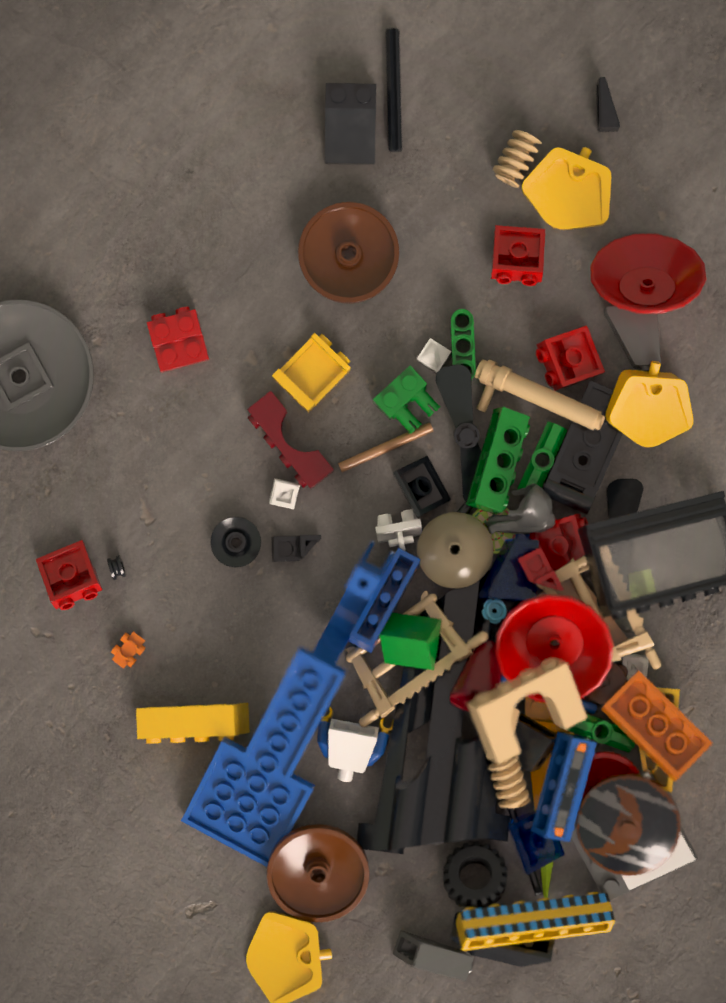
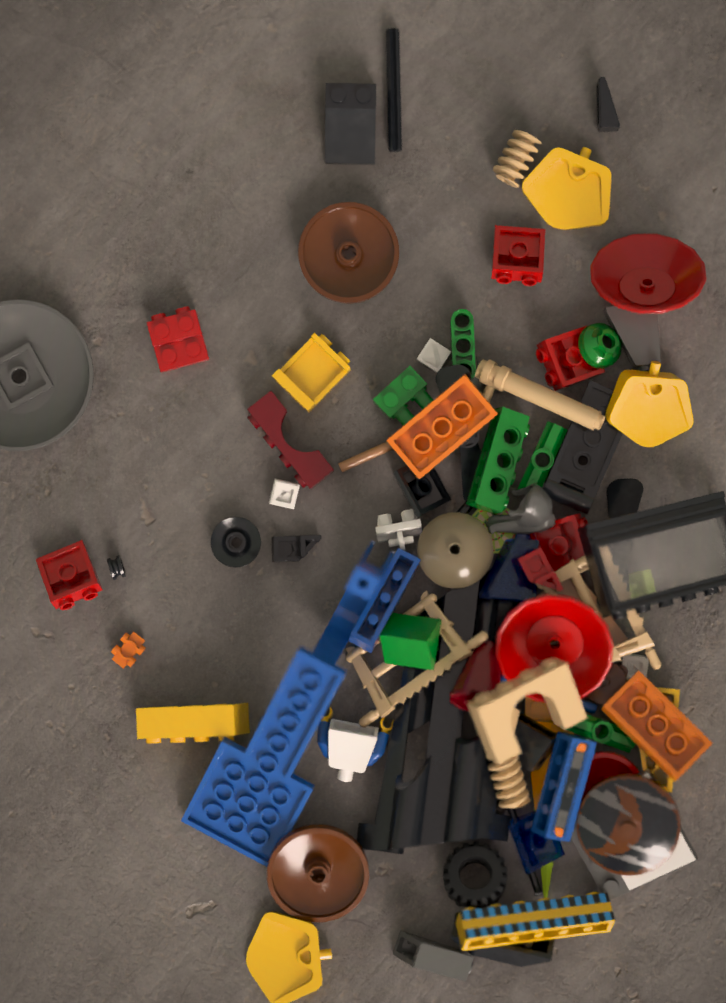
medium azure plate [482,599,507,624] -> none
none -> orange slope [386,374,498,479]
none -> green piece [578,323,622,369]

